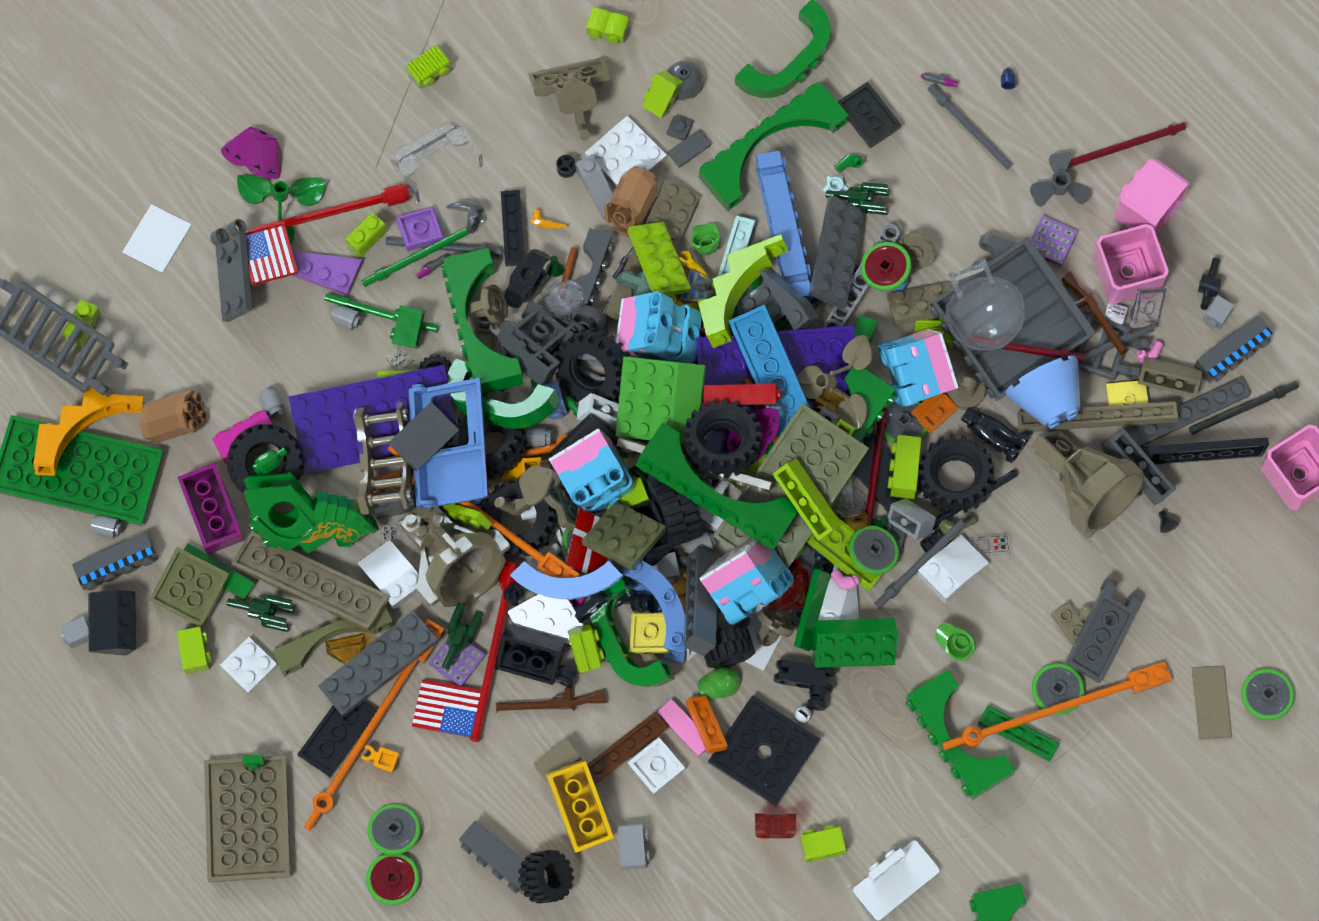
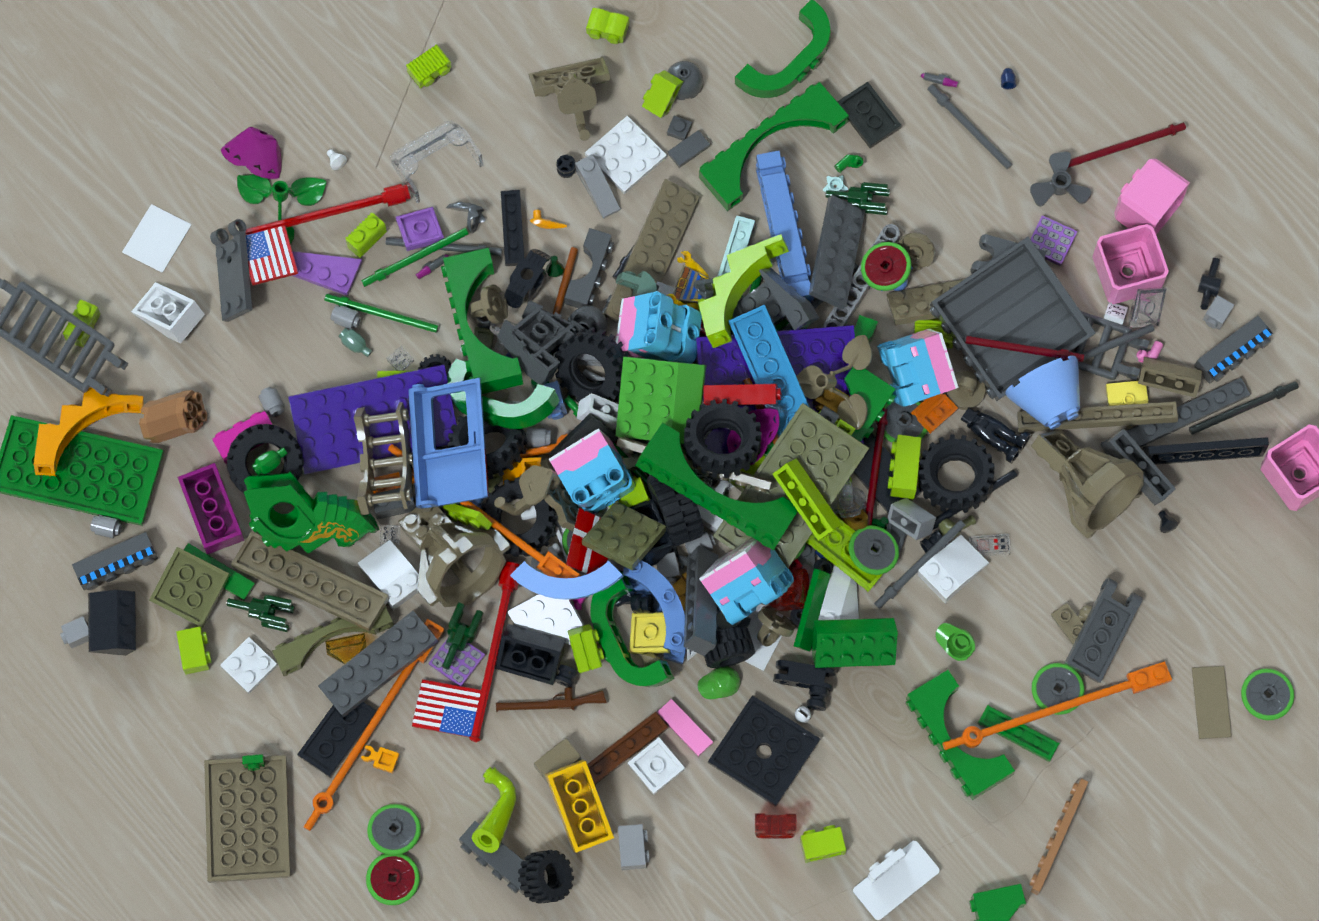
dark grey tile [388,402,459,471] -> none
green brick [390,305,426,349] -> none
black plate [504,582,524,606] -> none
clear tile [545,280,584,318] -> none
black plate [574,591,610,623] -> none
medium nougat brick [604,166,658,237] -> none
lime plate [627,222,691,296] -> none
orange plate [686,695,728,754] -> none
bright green piece [690,223,720,255] -> none
bright pink arm [831,569,860,589] -> none
clear windscreen [946,259,1025,352] -> none
reddish brown piece [1061,271,1129,355] -> none
none -> white slope [131,282,205,344]
none -> white rock [327,149,347,170]
none -> sand green plant [338,328,372,357]
none -> lime animal [472,767,516,853]
none -> medium nougat plate [1029,778,1088,895]

